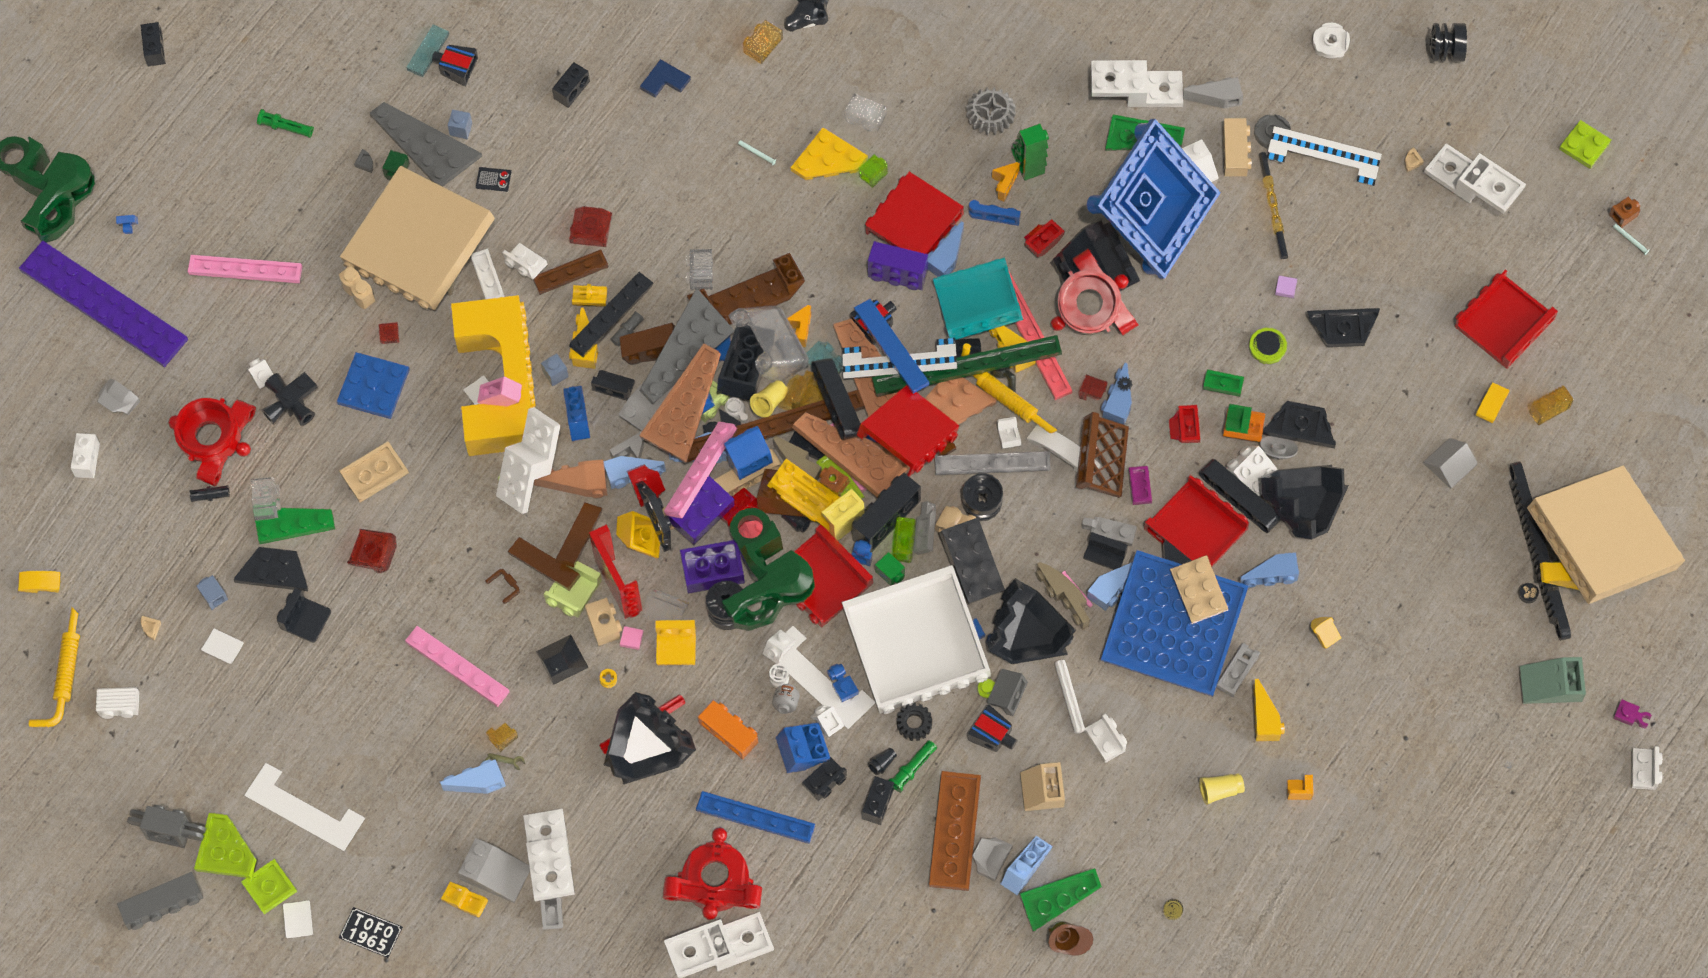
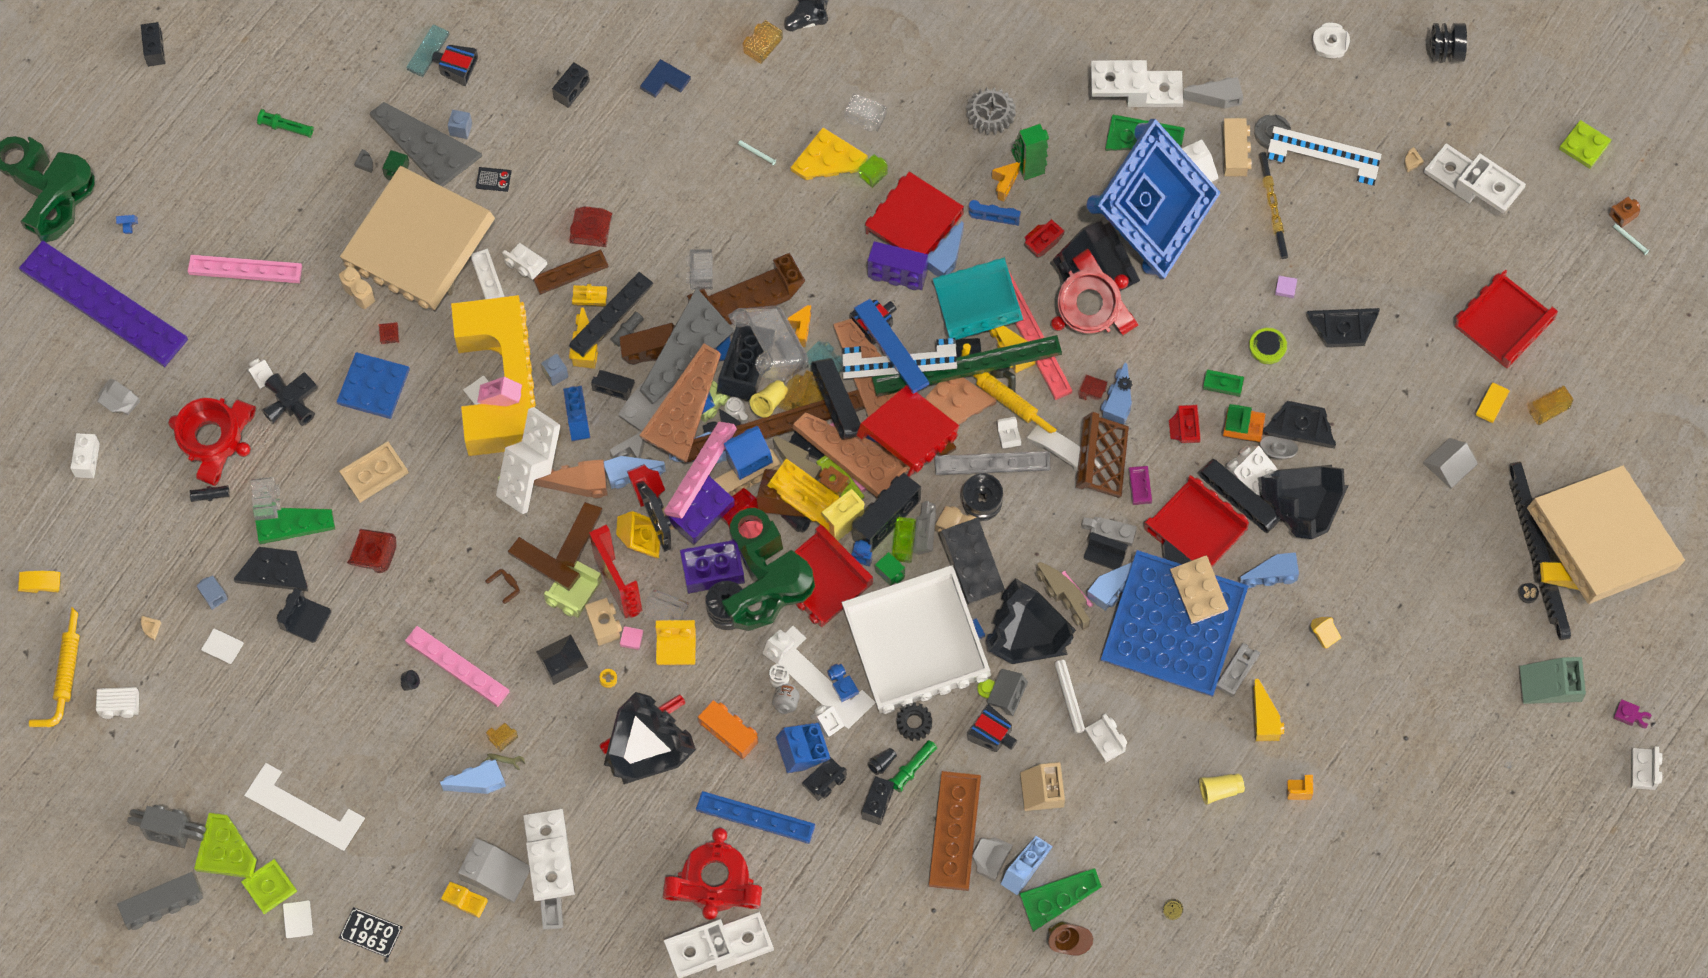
none -> black tile [401,670,420,691]

